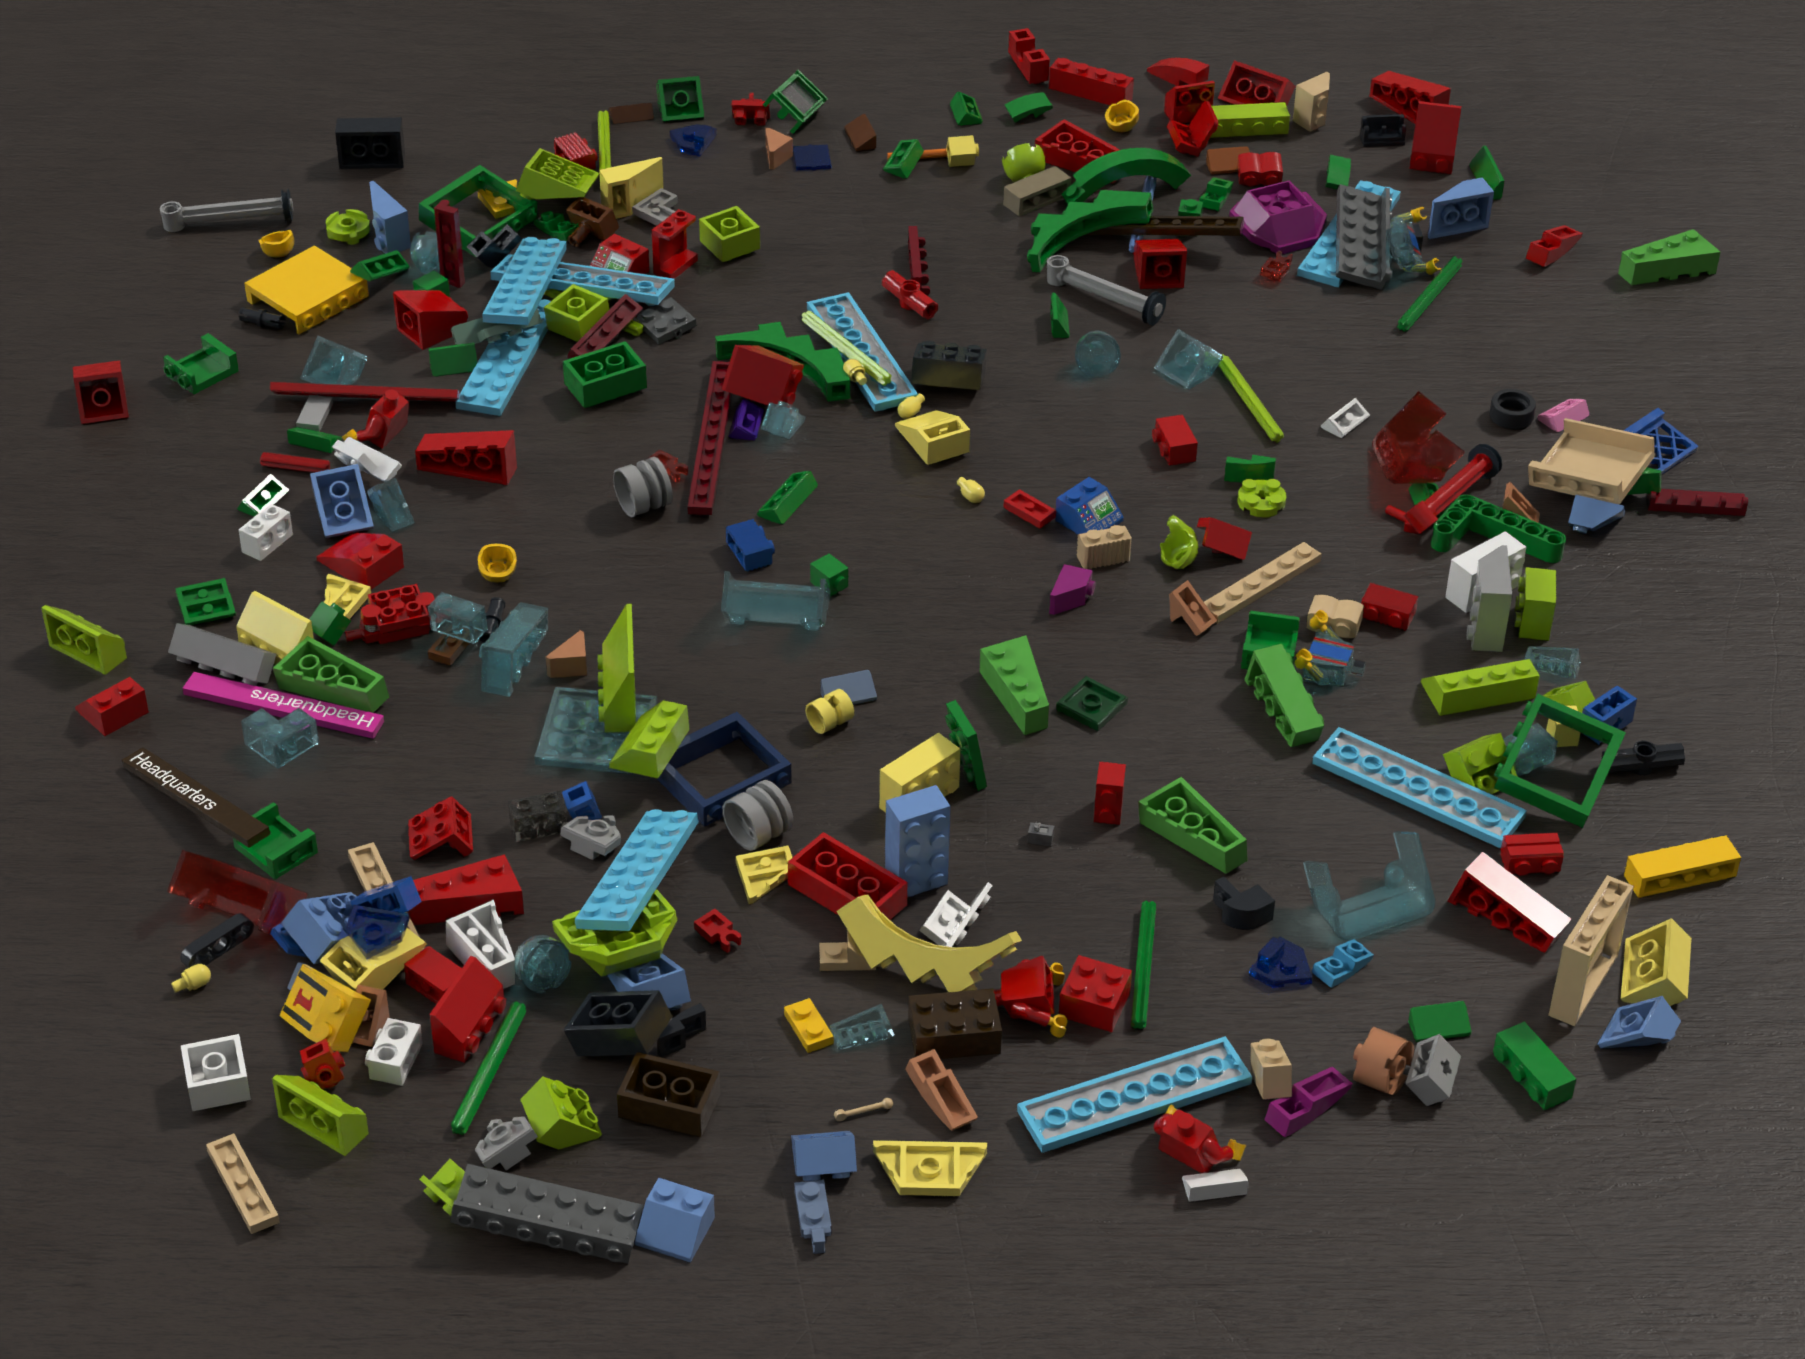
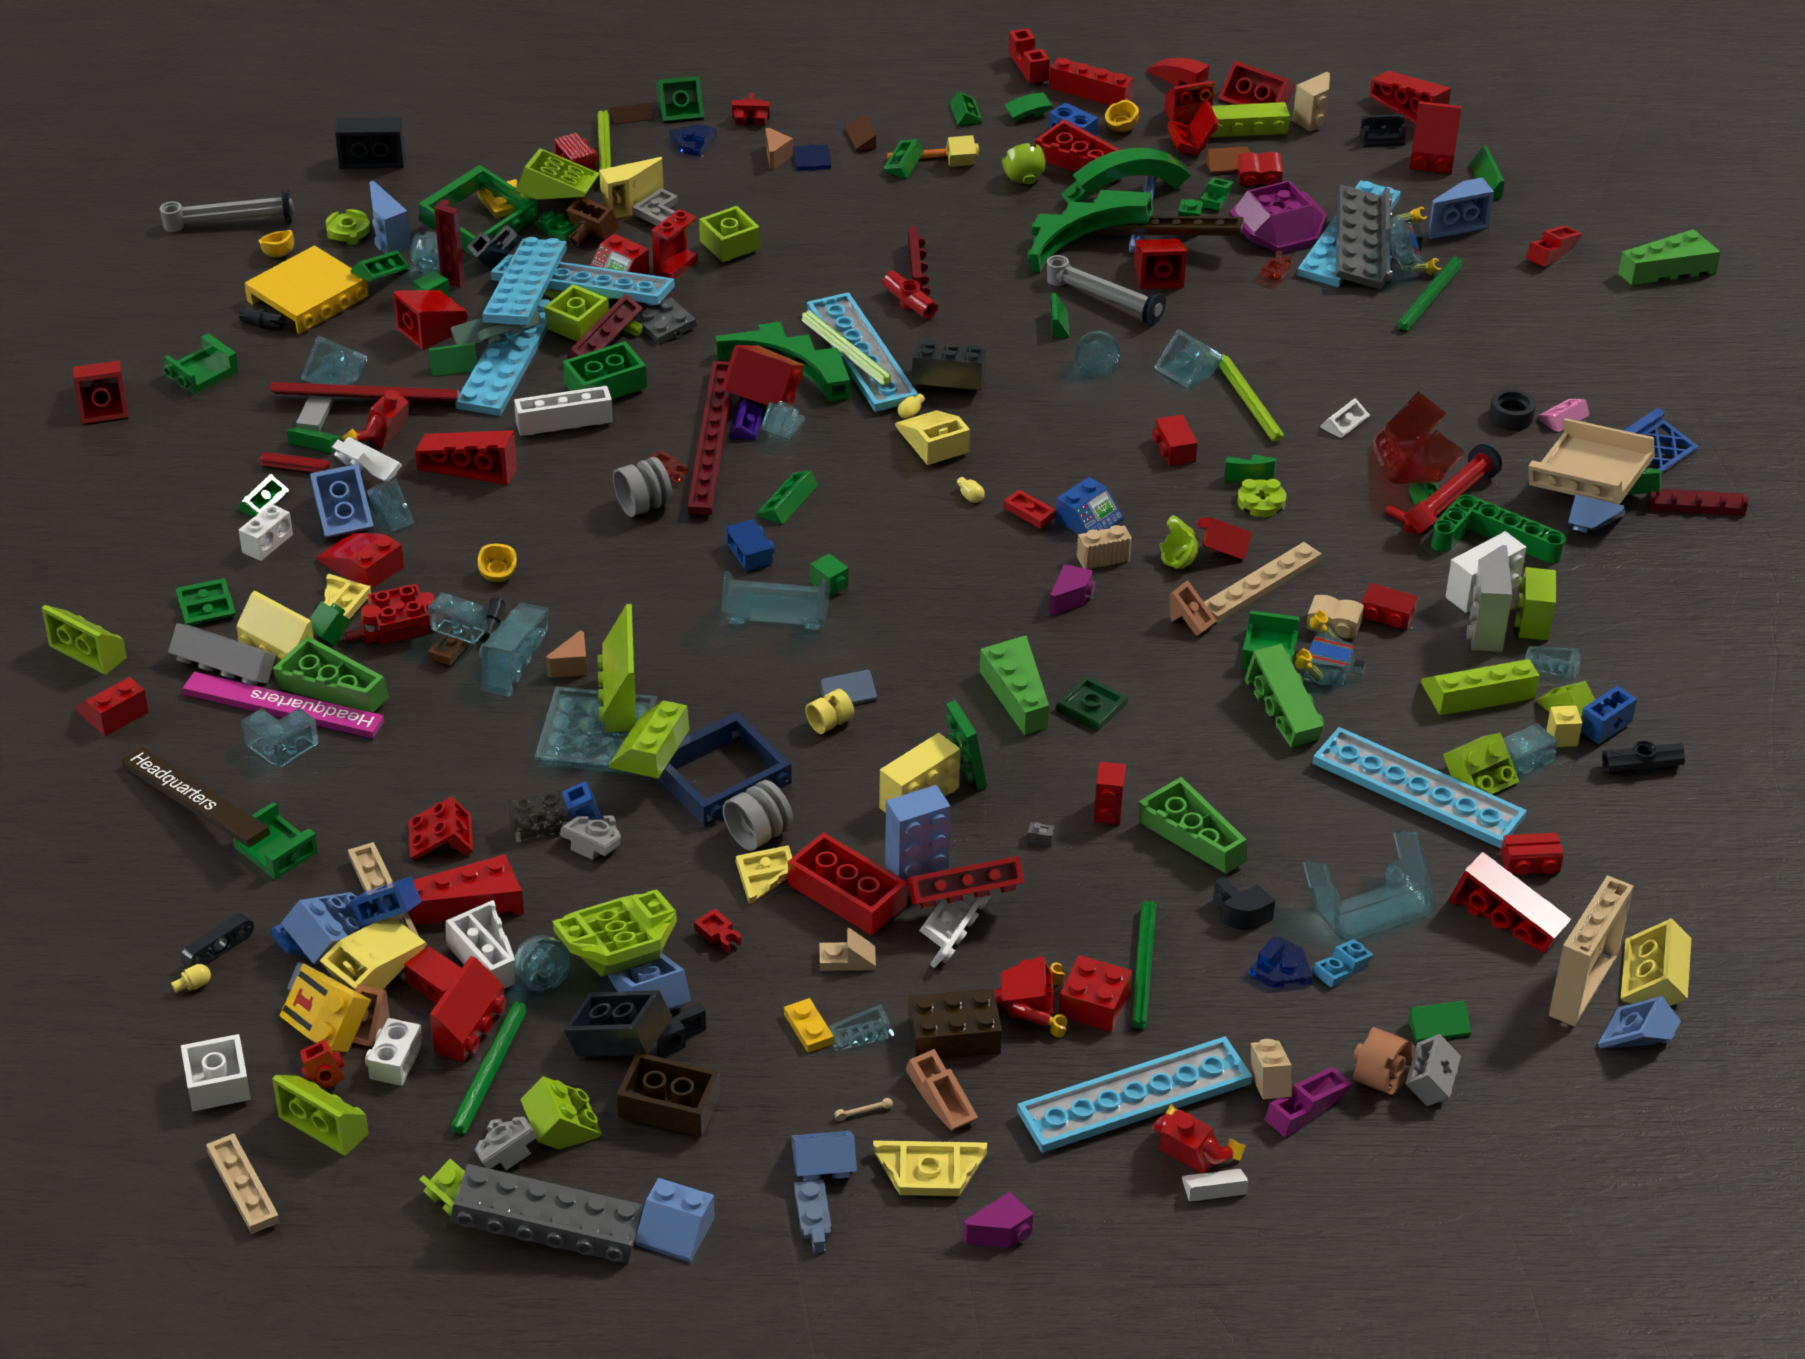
clear red windscreen [167,850,308,935] -> none
clear blue plate [346,905,409,959] -> none
medium azure piece [575,809,699,931] -> none
green window [763,70,828,134] -> none
light yellow arch [837,894,1022,992] -> none
light yellow cylinder [843,359,867,385] -> none
dark tan brick [1003,166,1071,217] -> none
green slope [1325,154,1351,189] -> none
green brick [1493,1021,1577,1110] -> none
green window [1494,694,1626,828] -> none
nougat slope [1502,482,1540,523] -> none
yellow brick [1624,835,1741,898] -> none
none -> white brick [514,386,613,436]
none -> red brick [907,856,1025,909]
none -> magenta slope [963,1192,1033,1248]
none -> blue brick [1049,102,1098,136]

